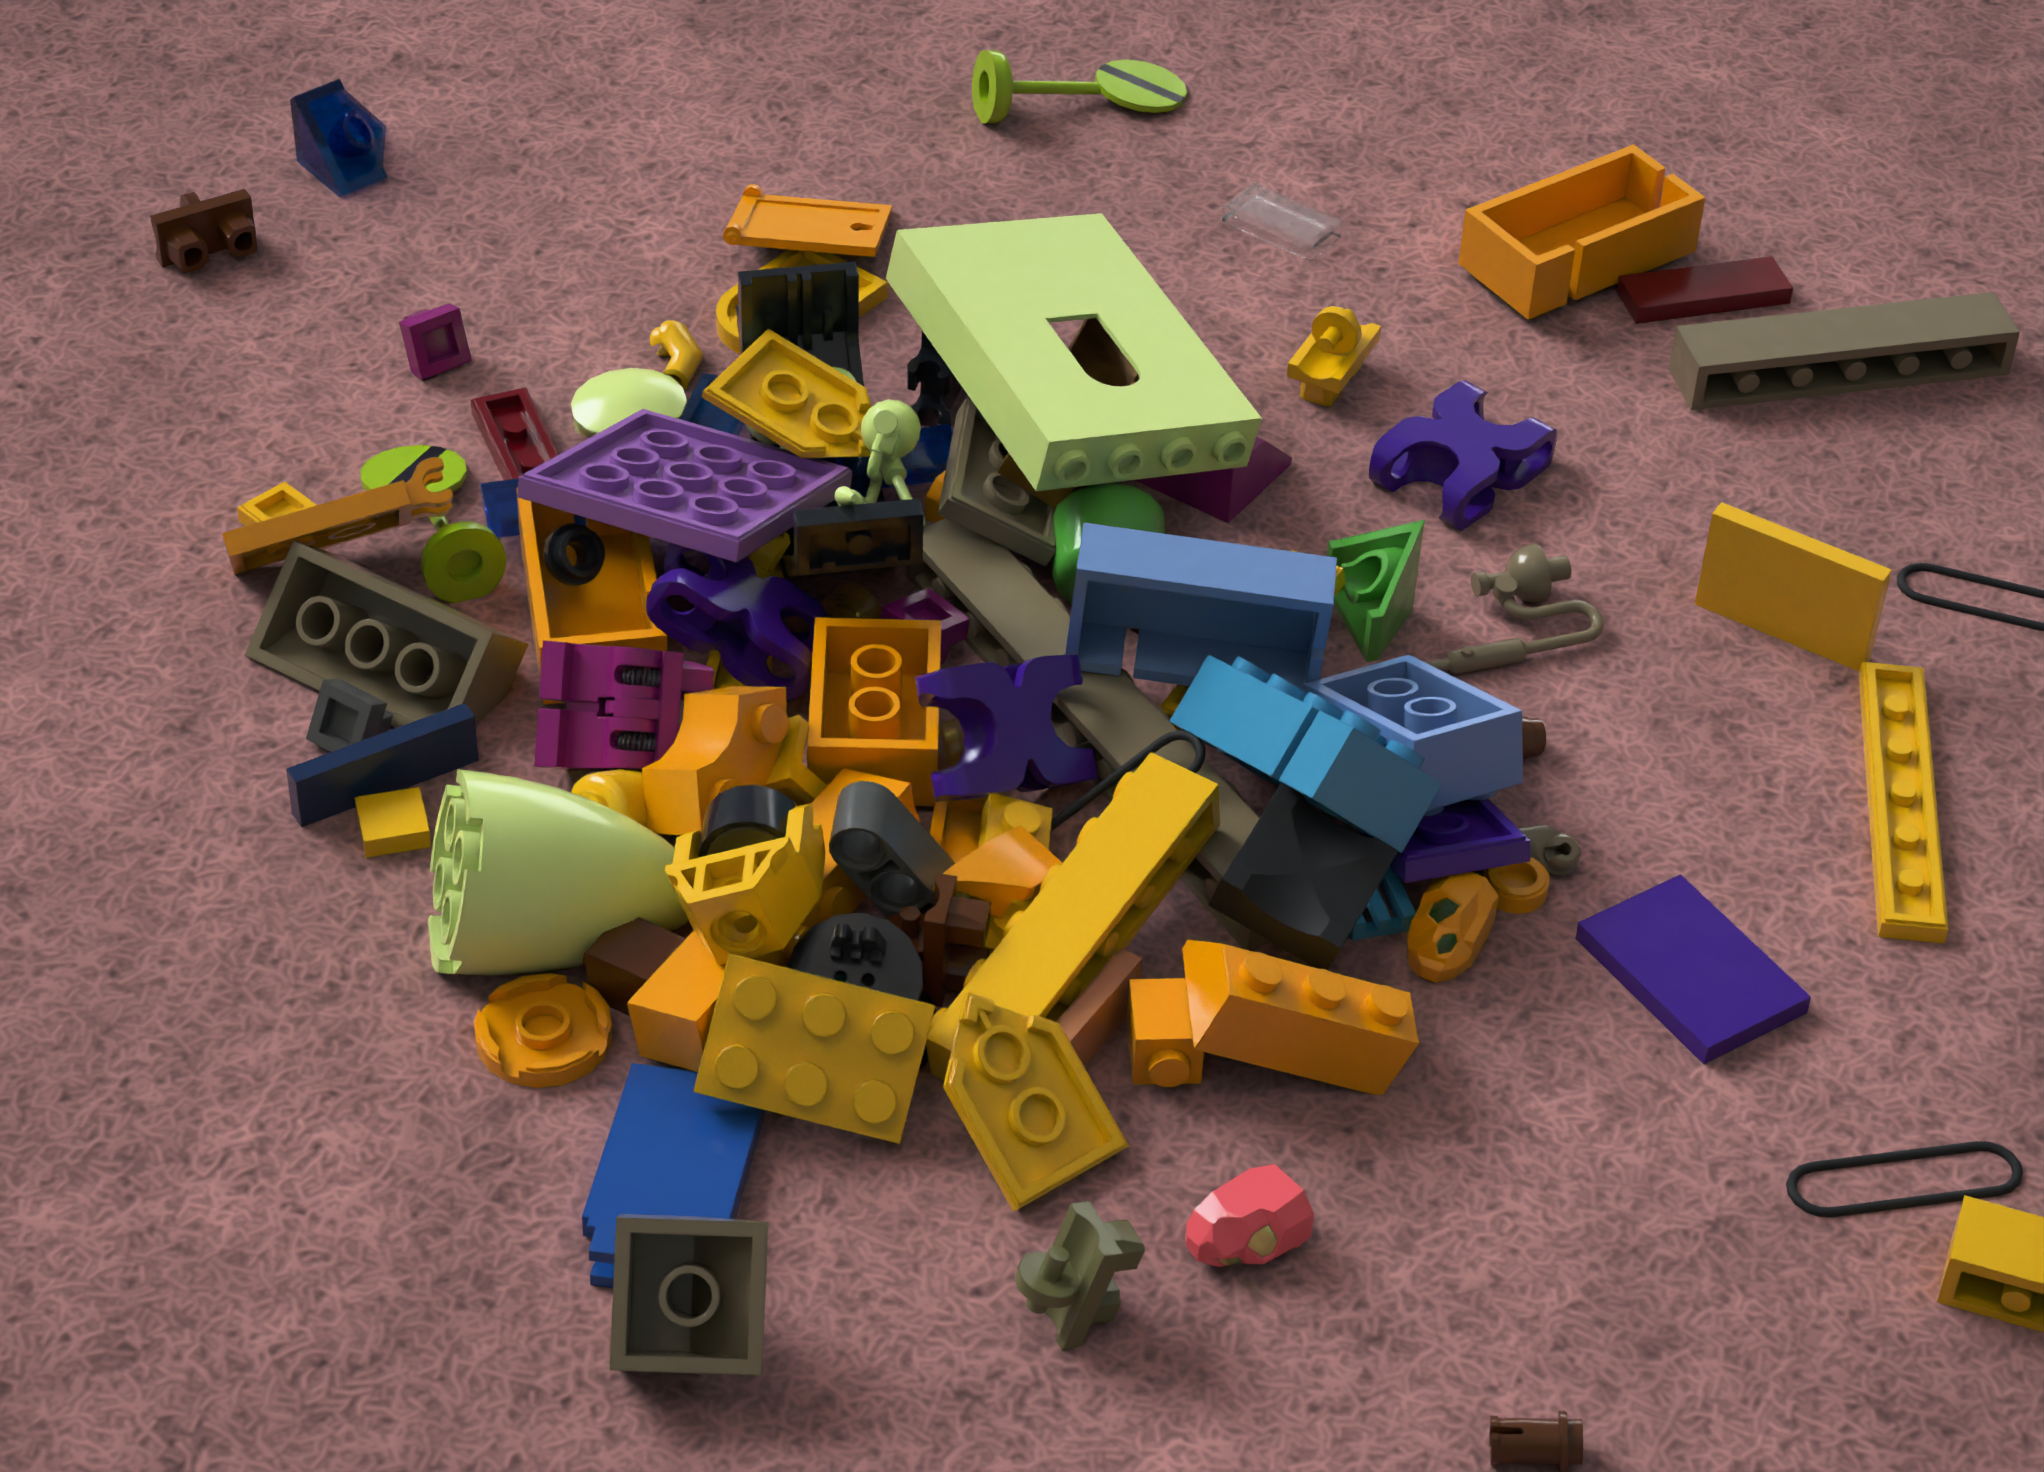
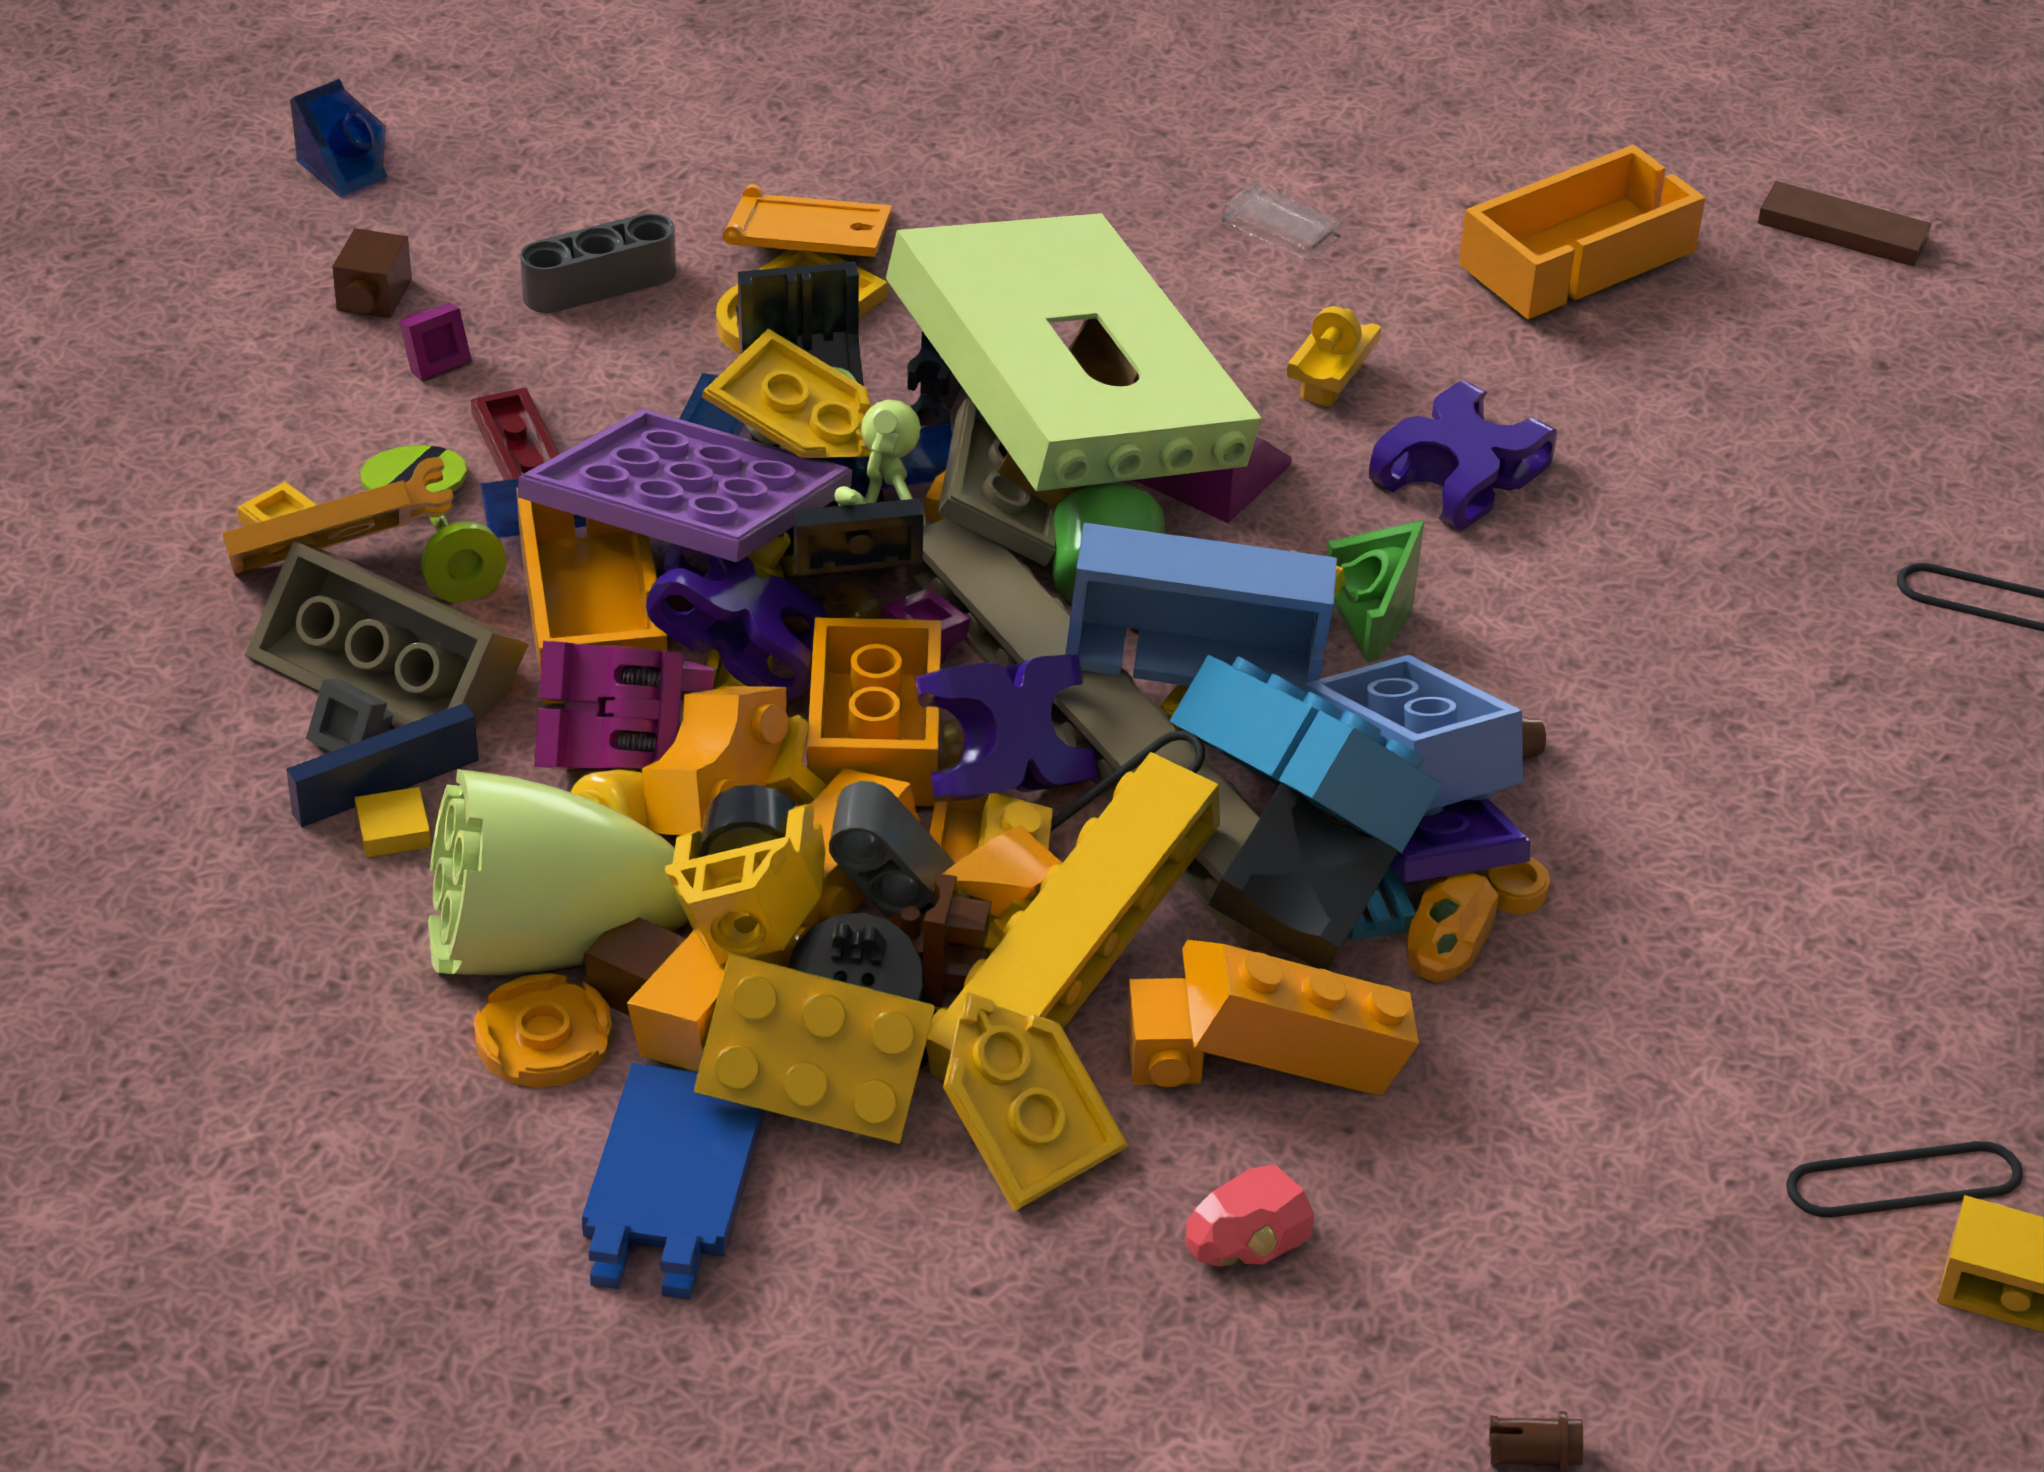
reddish brown hips [150,189,258,273] -> none
black plate [544,523,605,586] -> none
yellowish green dish [571,368,687,437] -> none
dark tan slope [610,1214,768,1375] -> none
yellow arm [650,320,703,391] -> none
lime piece [972,50,1187,124] -> none
olive hips [1014,1201,1145,1351] -> none
nougat tile [1056,949,1142,1067] -> none
dark tan piece [1425,543,1604,675] -> none
dark tan arm [1518,824,1581,875] -> none
dark purple tile [1575,874,1811,1064] -> none
dark red tile [1616,256,1793,324] -> none
dark tan brick [1669,292,2020,410] -> none
yellow tile [1695,502,1892,672] -> none
yellow tile [1859,662,1949,944] -> none
none -> reddish brown brick [332,228,412,318]
none -> dark grey beam [520,213,676,313]
none -> reddish brown tile [1758,181,1932,266]

